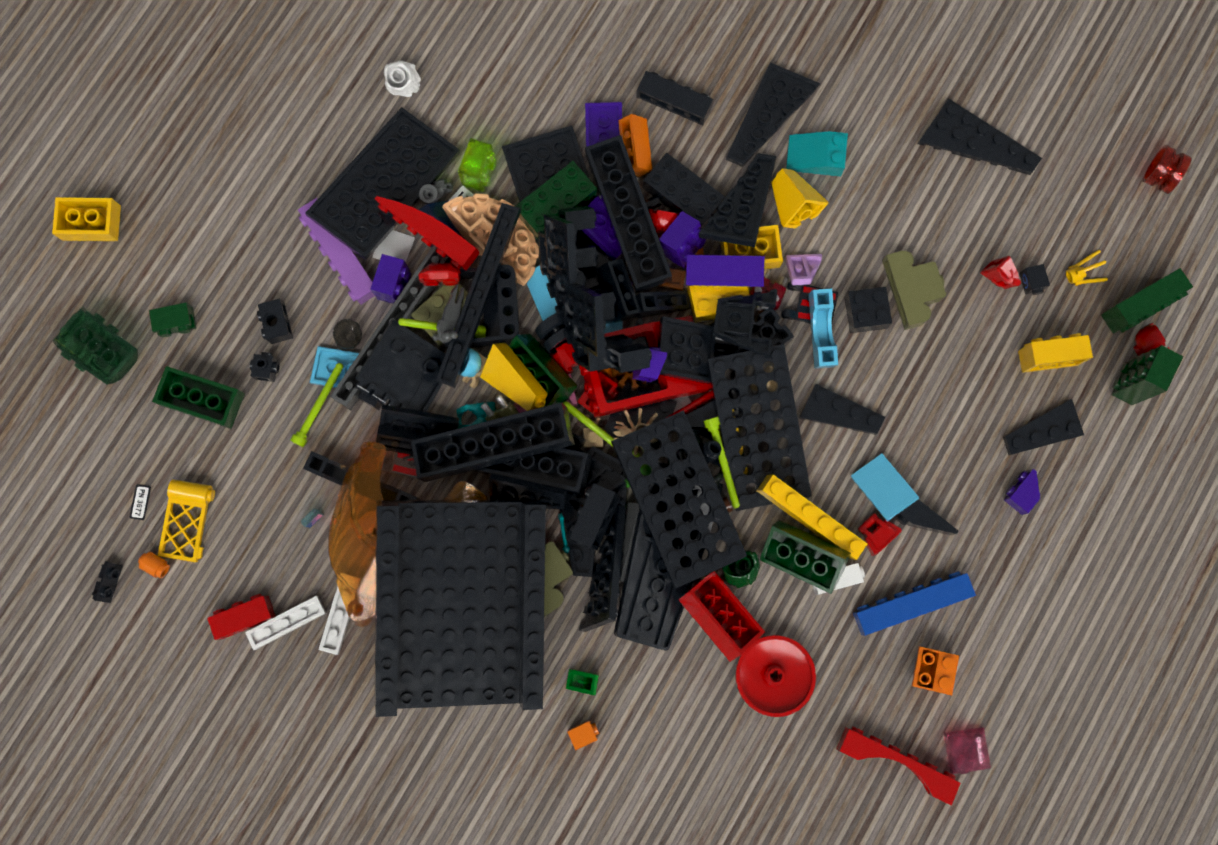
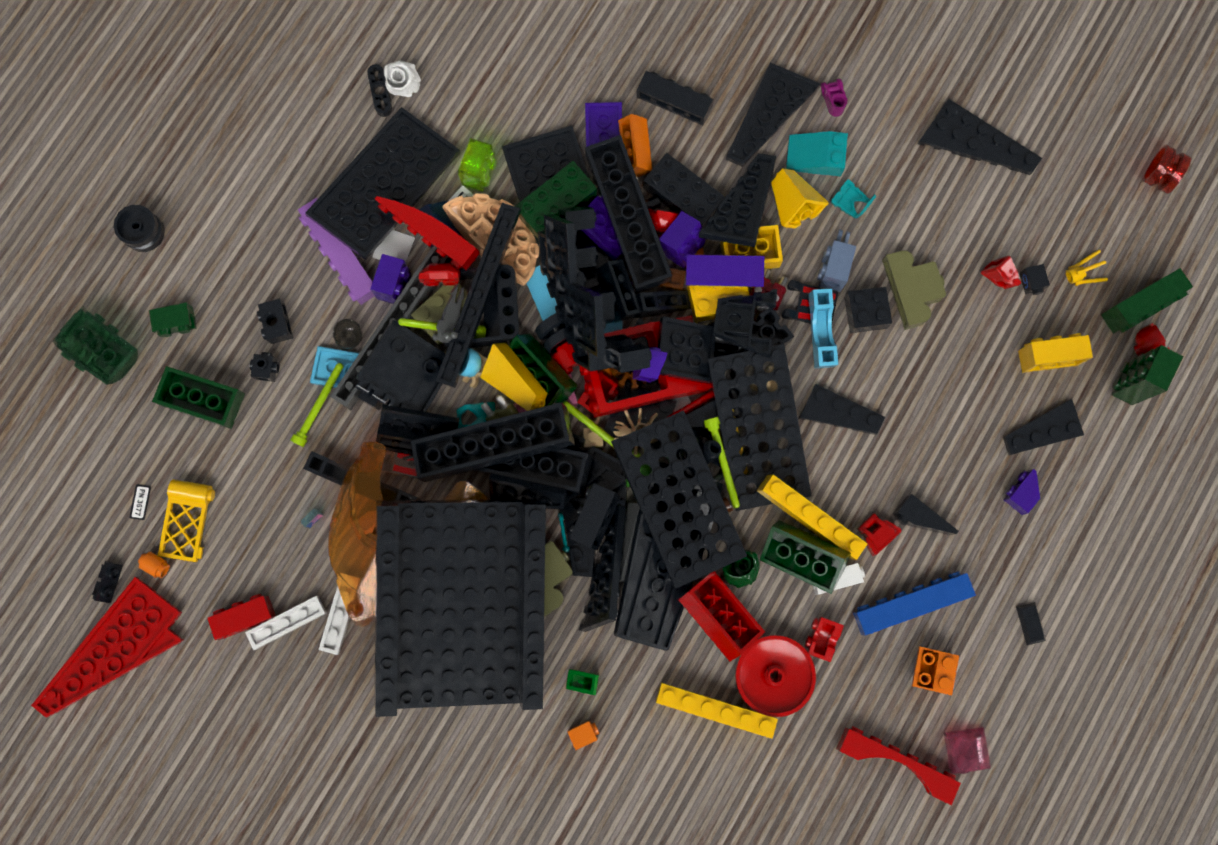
yellow brick [52,197,121,241] -> none
dark grey arm [419,179,453,204] -> none
lavender wing [785,254,822,285] -> none
medium azure tile [851,453,919,521] -> none
none -> red wing [31,577,184,718]
none -> black wheel [113,205,165,252]
none -> black beam [367,64,392,117]
none -> yellow brick [655,682,778,739]
none -> red cylinder [804,617,844,662]
none -> sand blue brick [817,229,856,292]
none -> magenta piece [821,78,848,117]
none -> teal piece [830,179,876,219]
none -> black tile [1016,602,1046,645]

